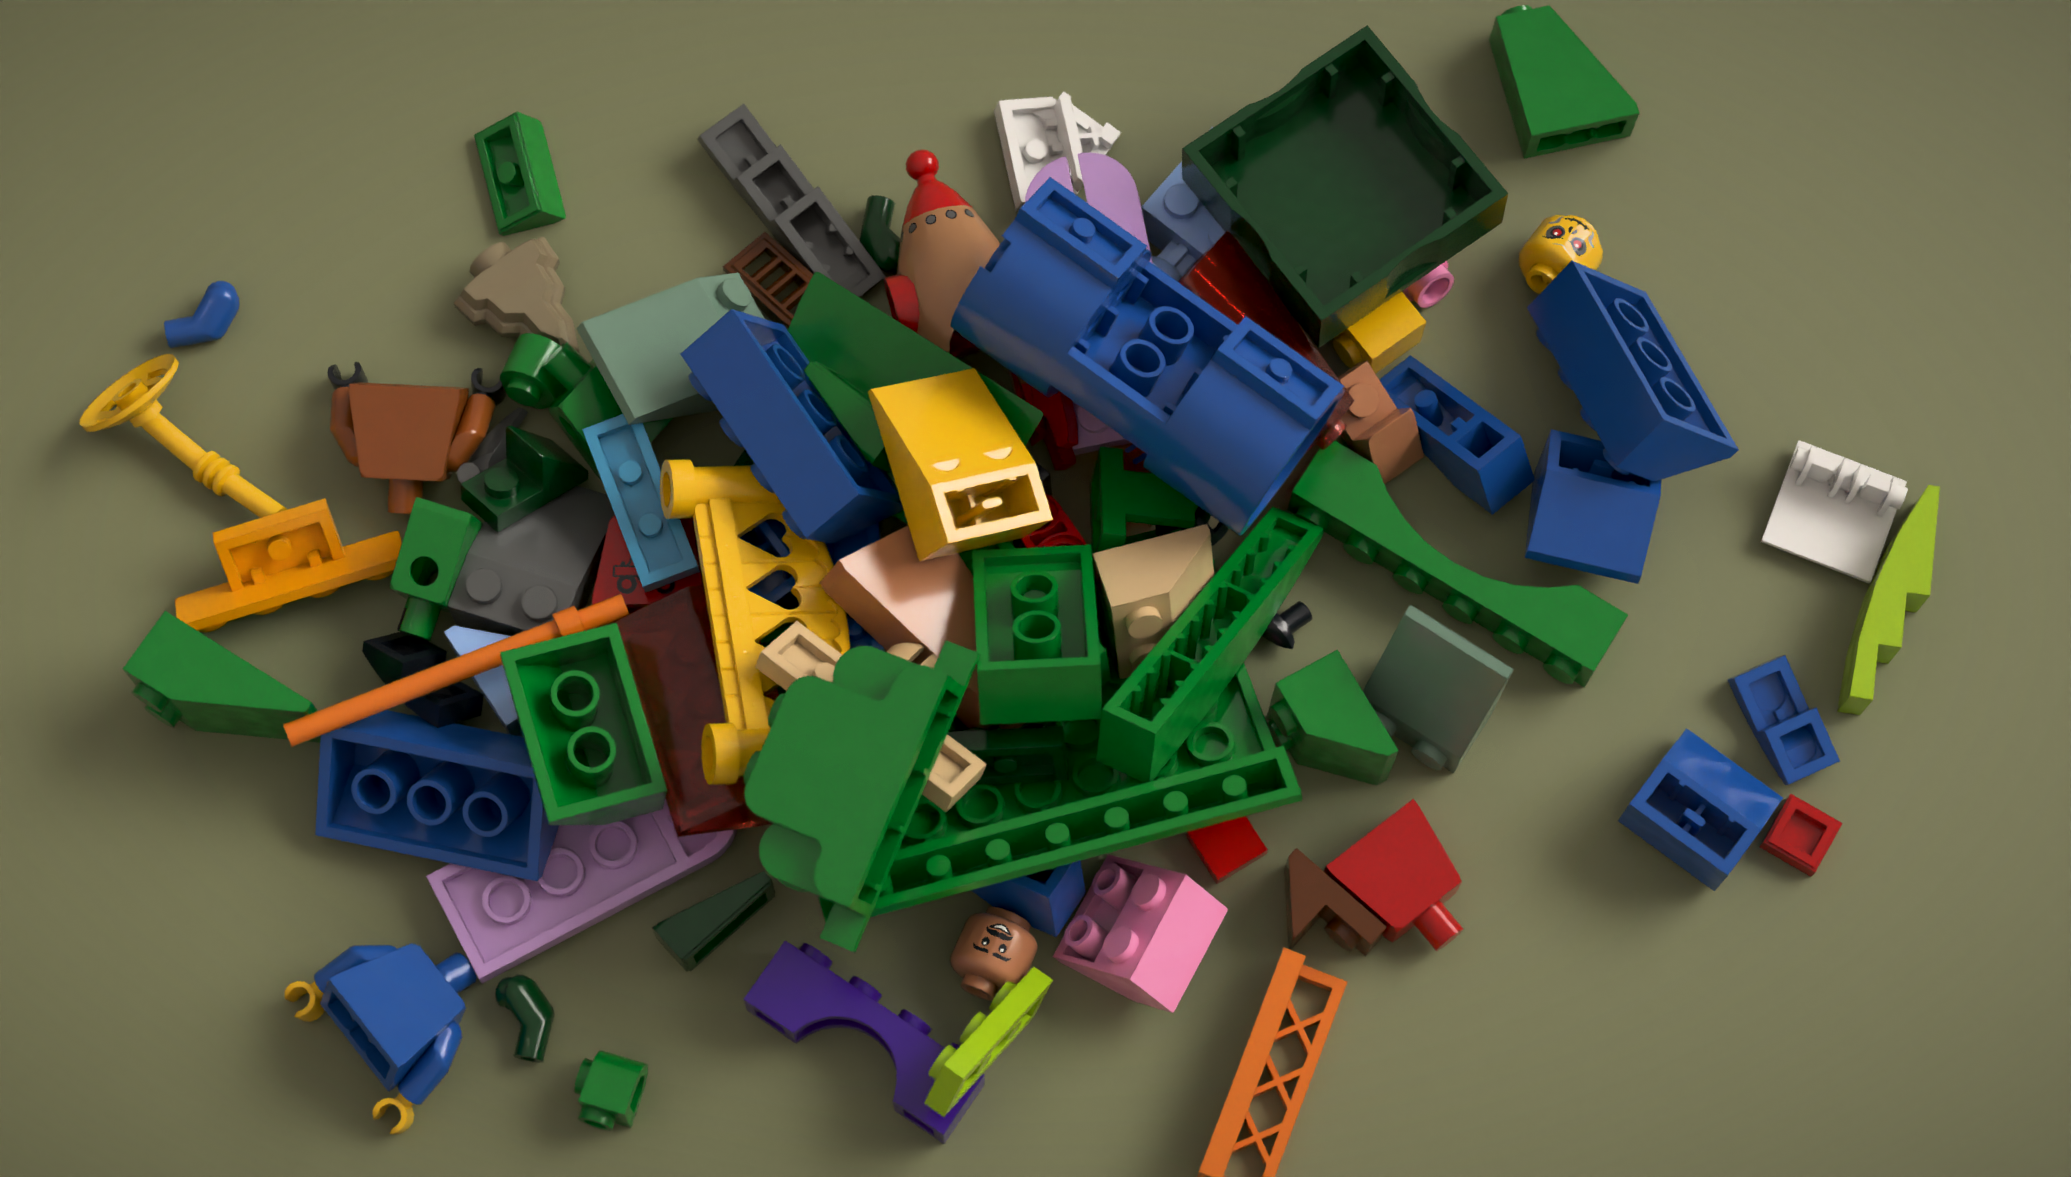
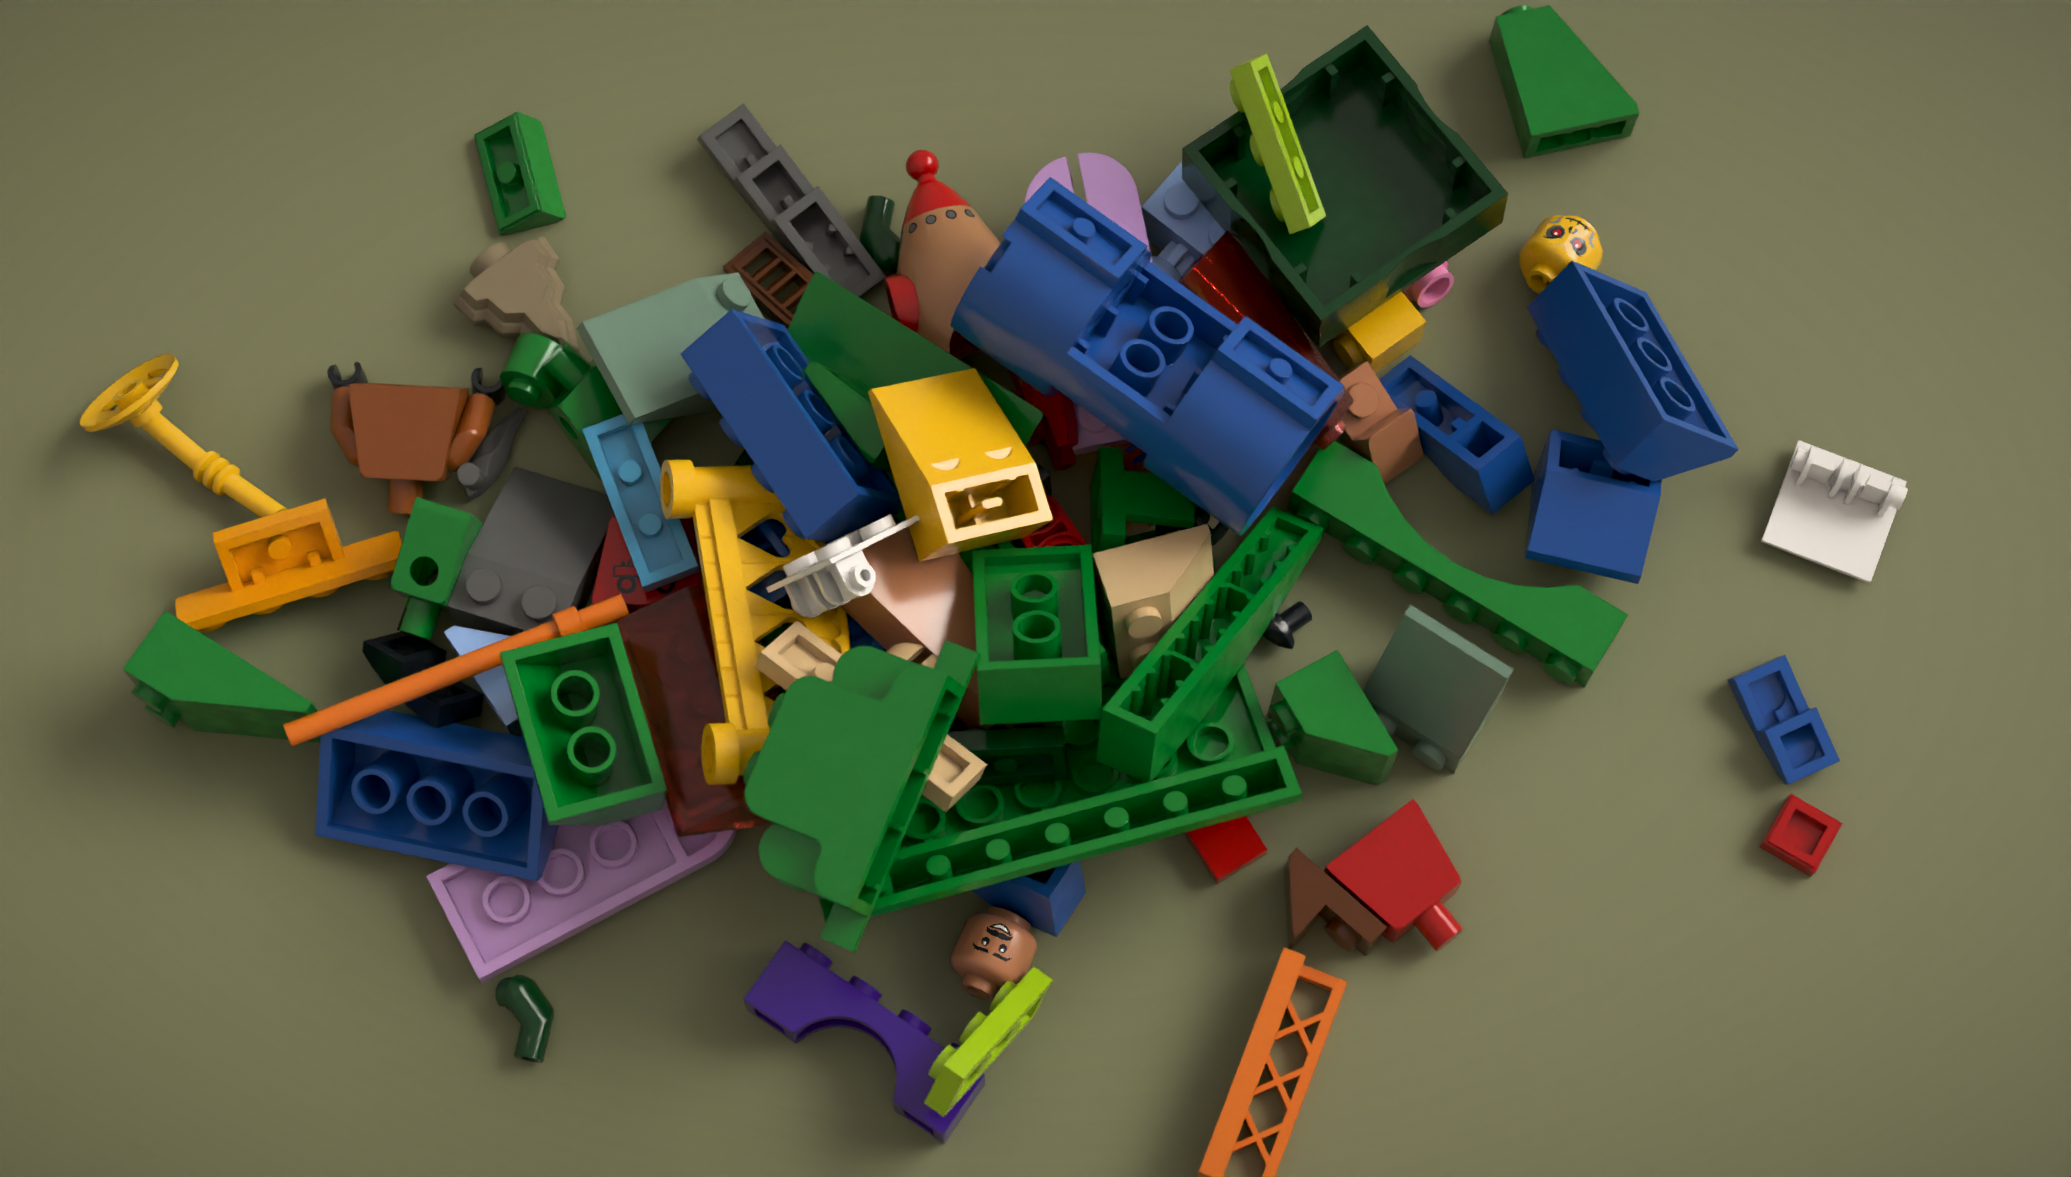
blue arm [164,281,240,348] -> none
blue torso [284,944,476,1134] -> none
dark green slope [461,426,588,532] -> none
green plate [574,1050,648,1131] -> none
dark green slope [652,871,776,972] -> none
white slope [994,91,1121,211] -> none
bright pink slope [1053,854,1228,1013] -> none
blue slope [1618,728,1783,891] -> none
lime slope [1837,485,1940,715] -> none
none -> white hinge [766,514,920,618]
none -> lime plate [1229,53,1326,234]

